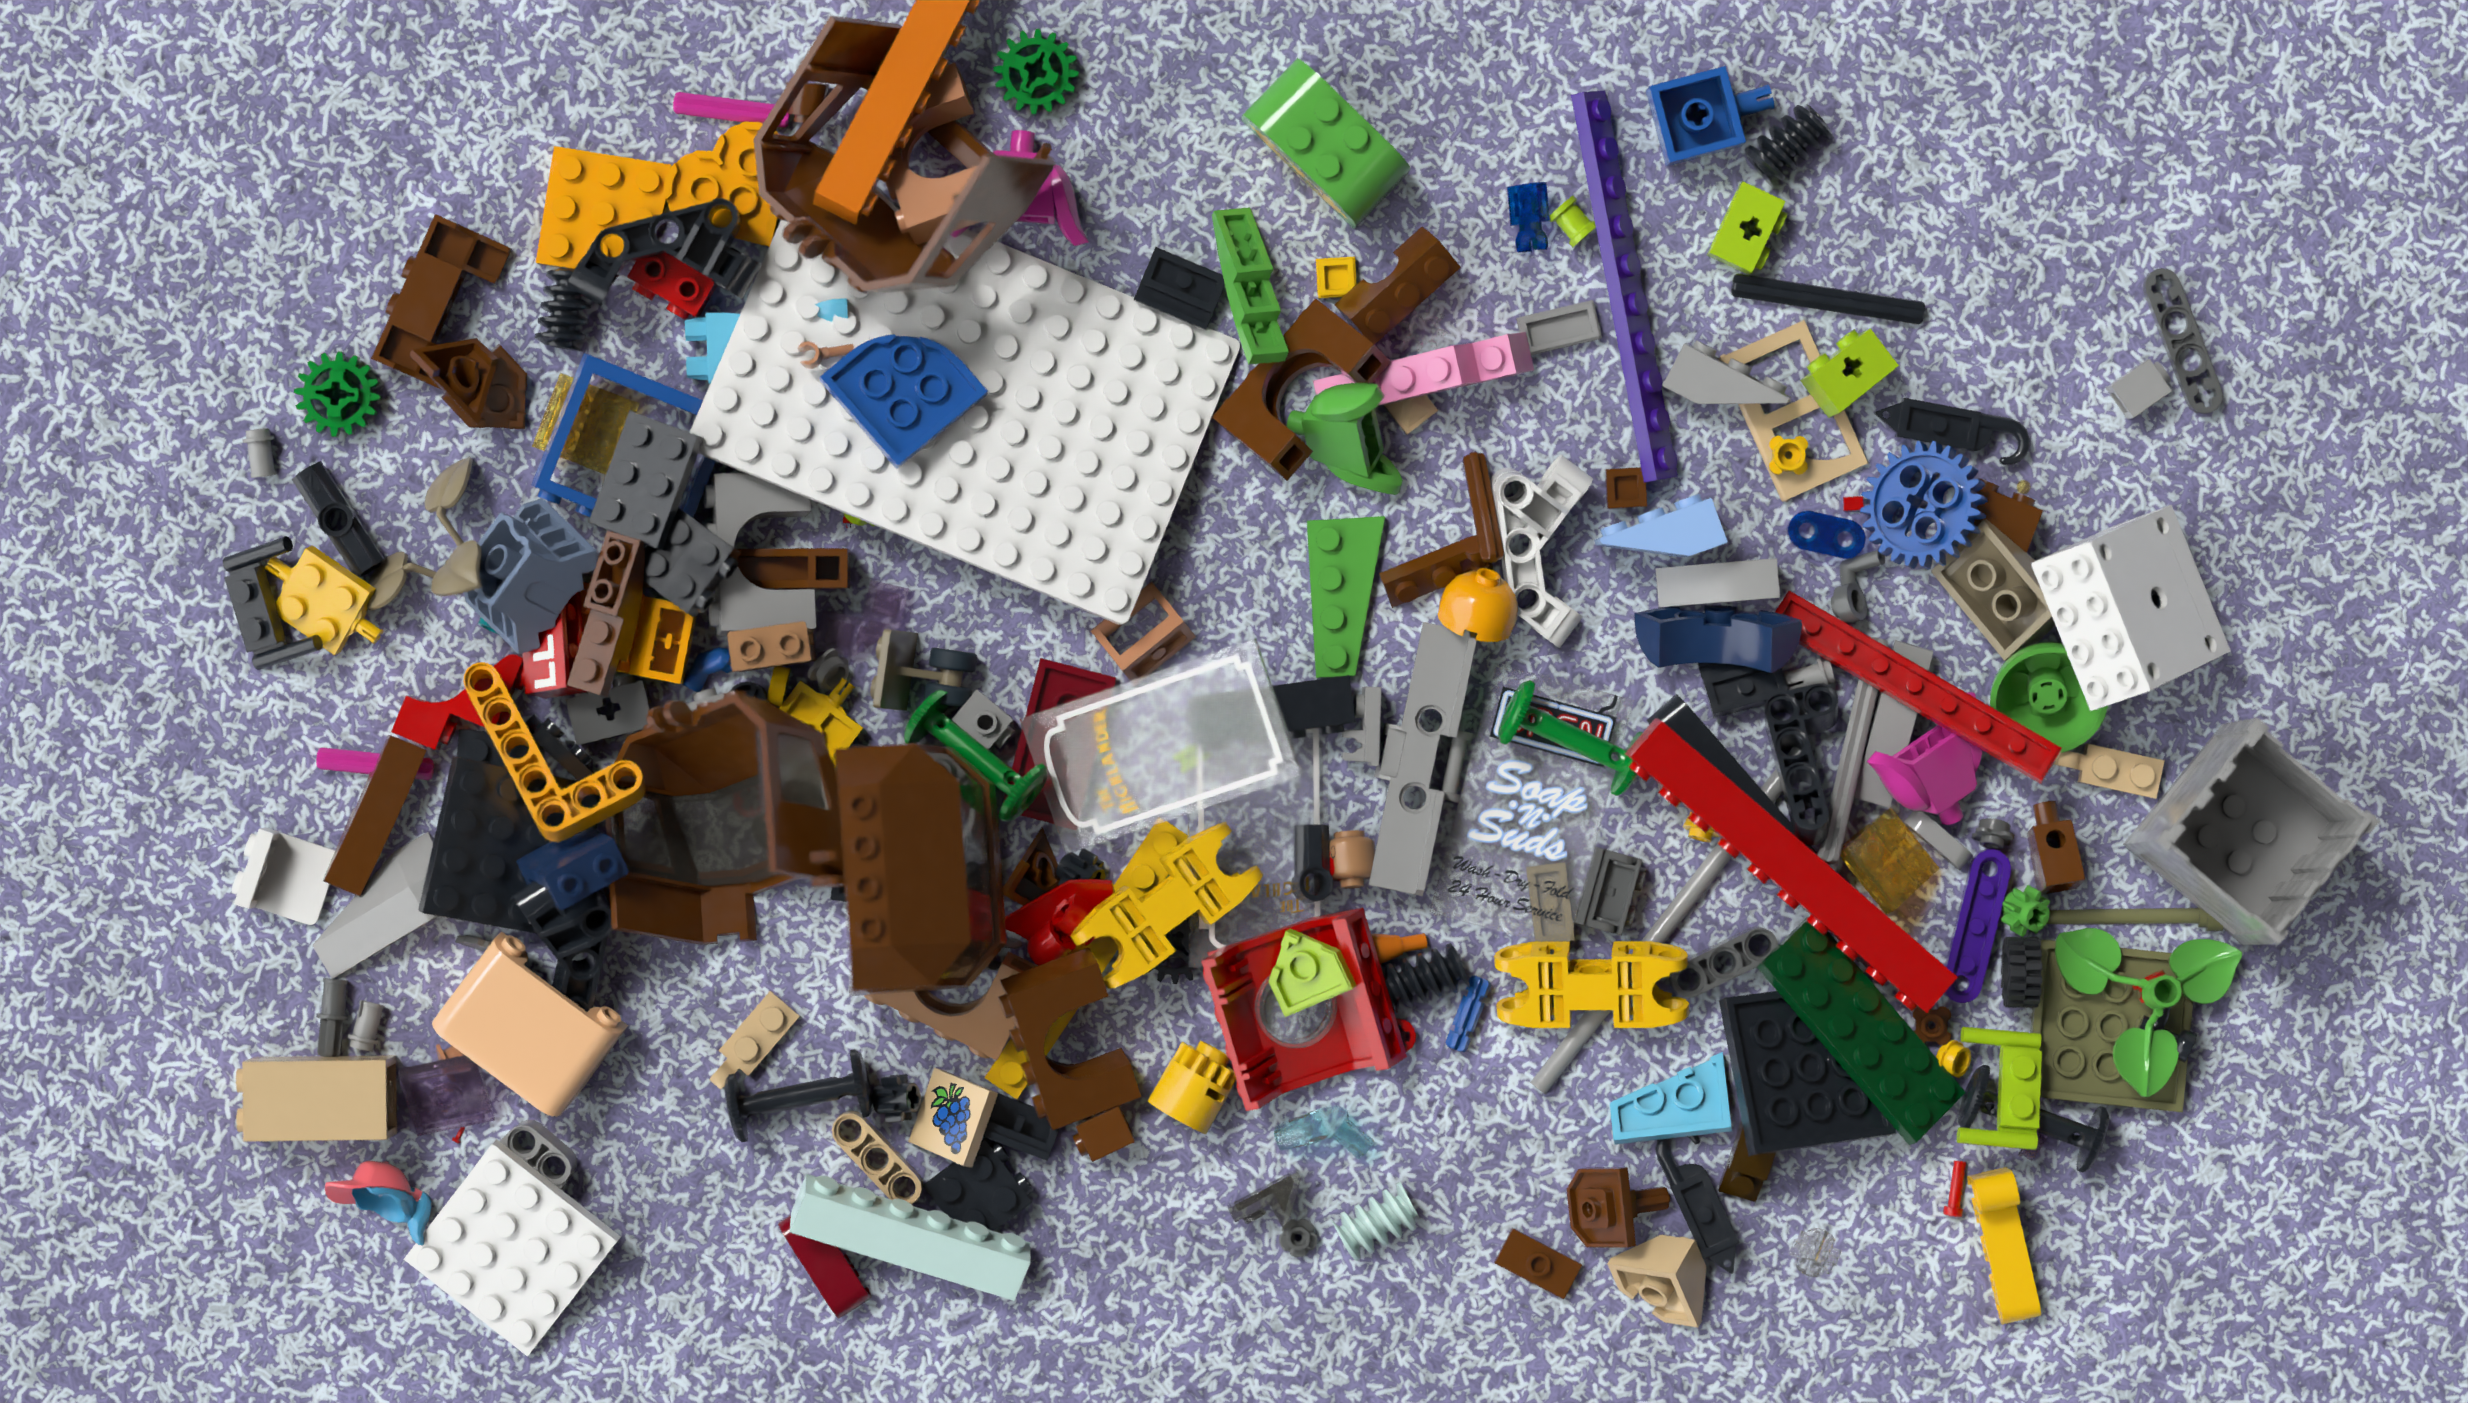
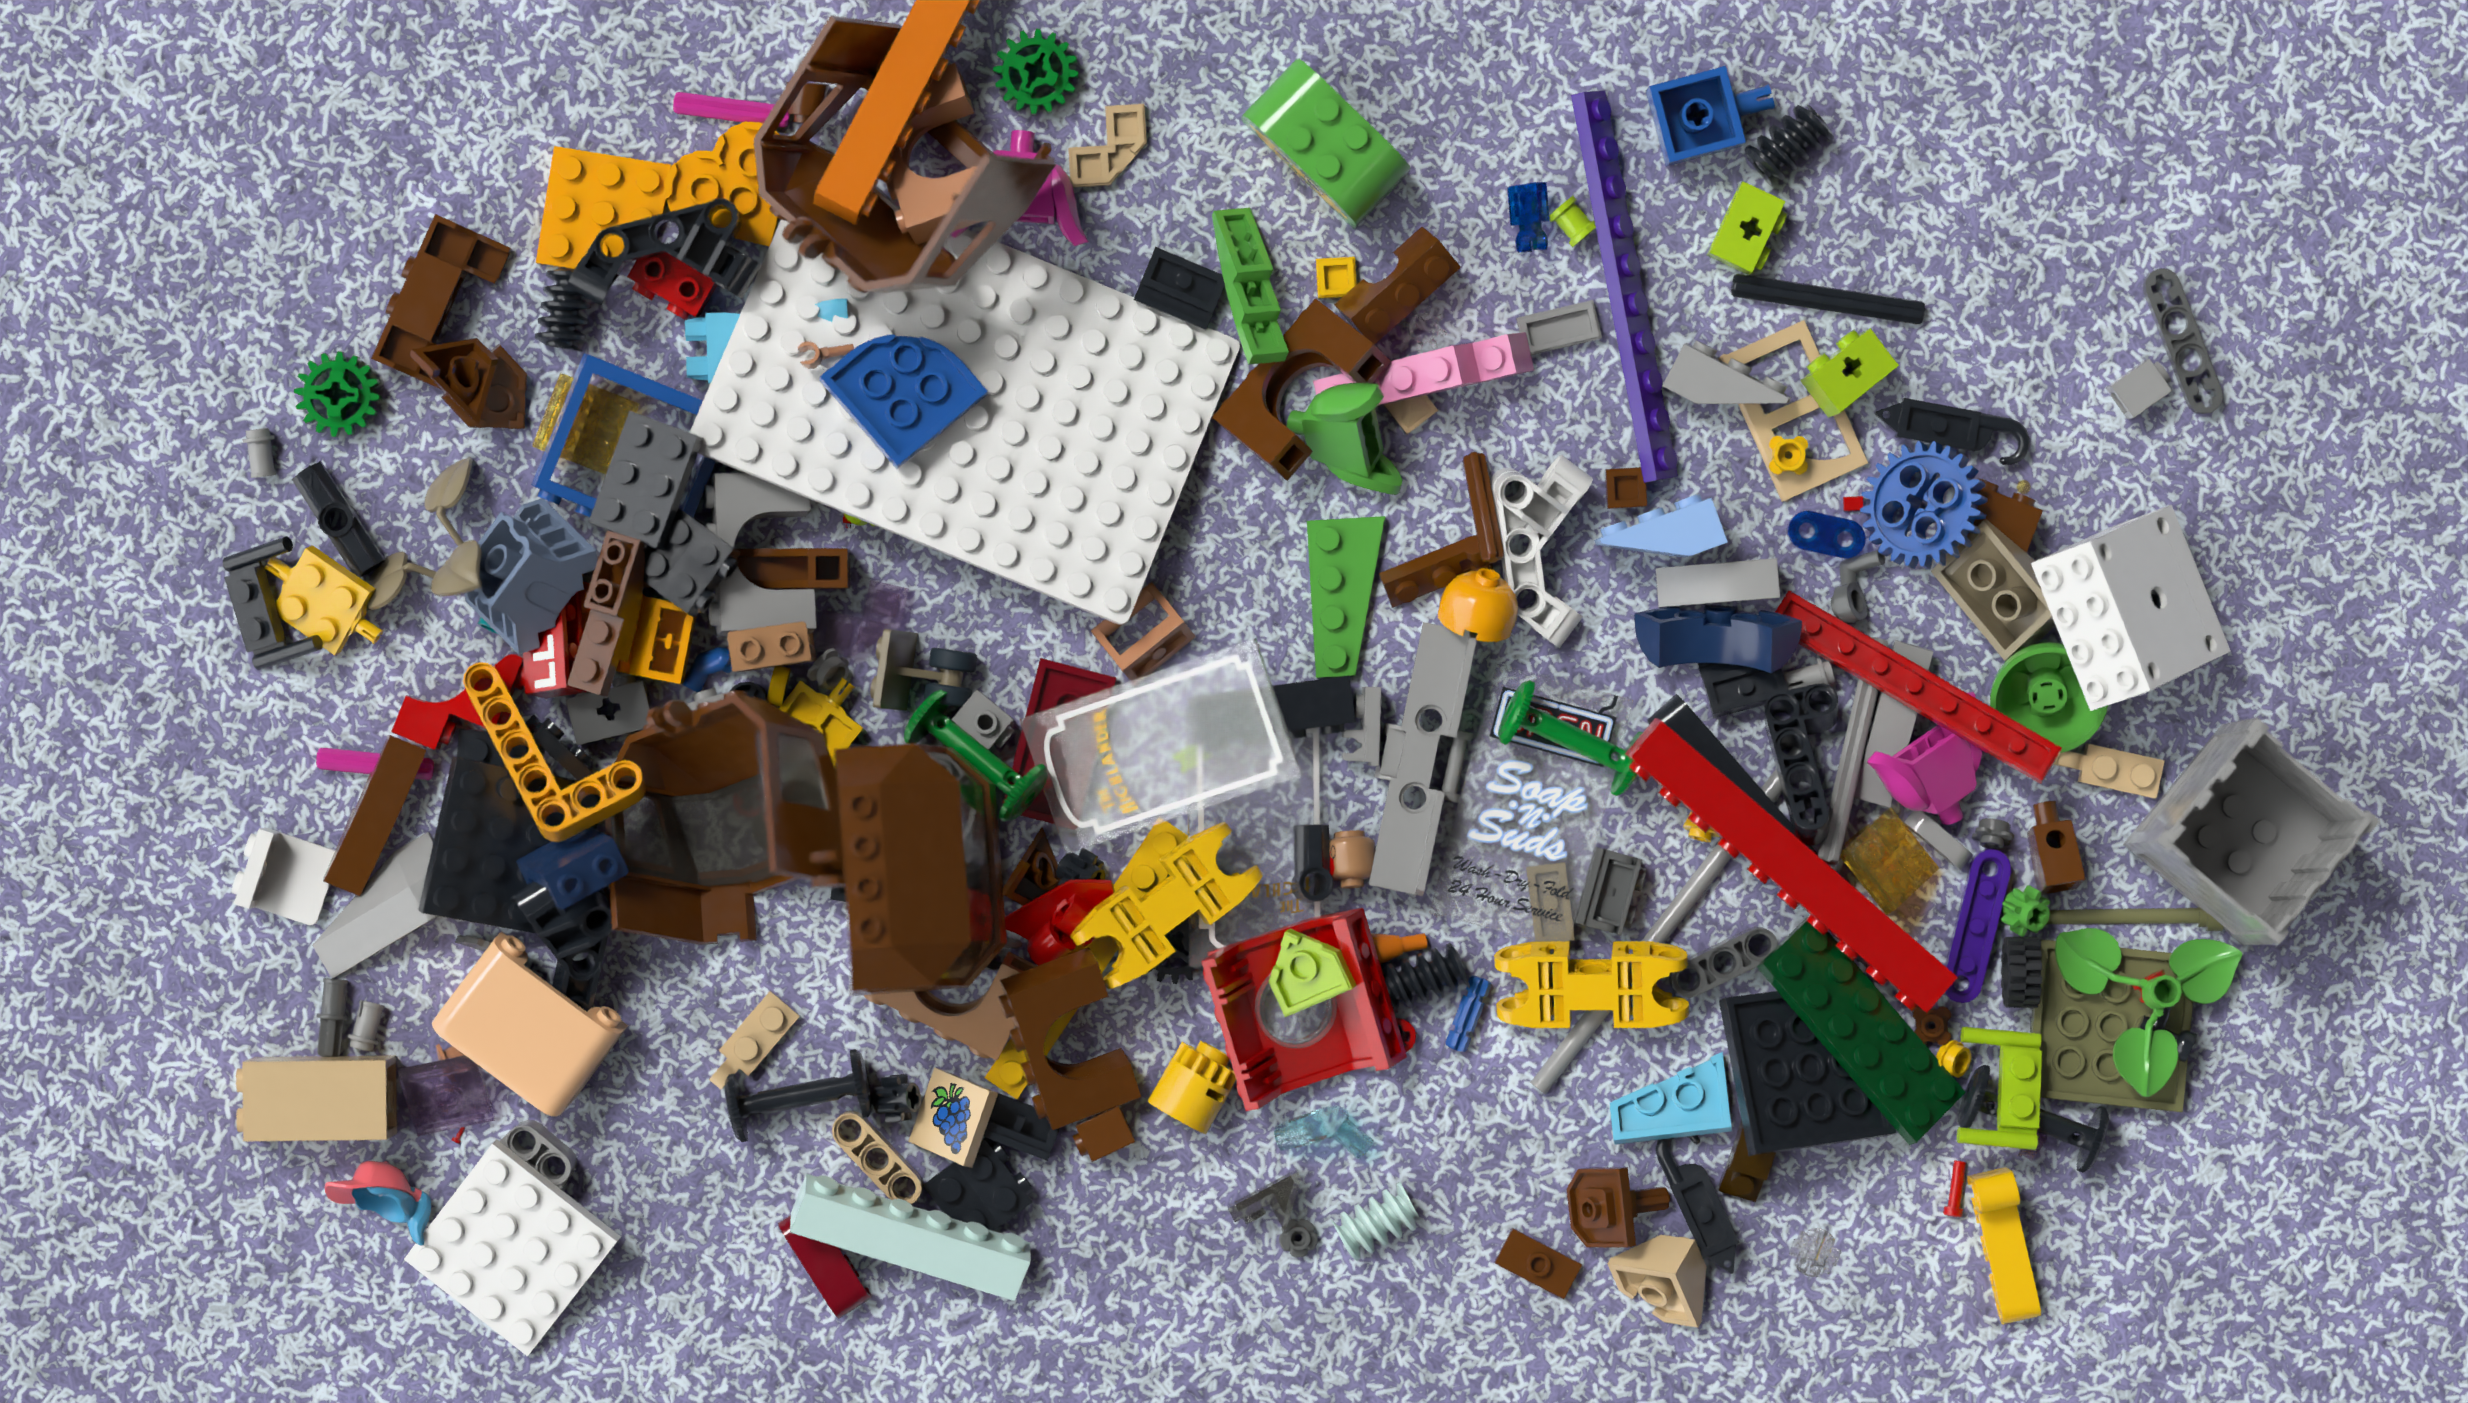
none -> tan tile [1068,104,1147,188]

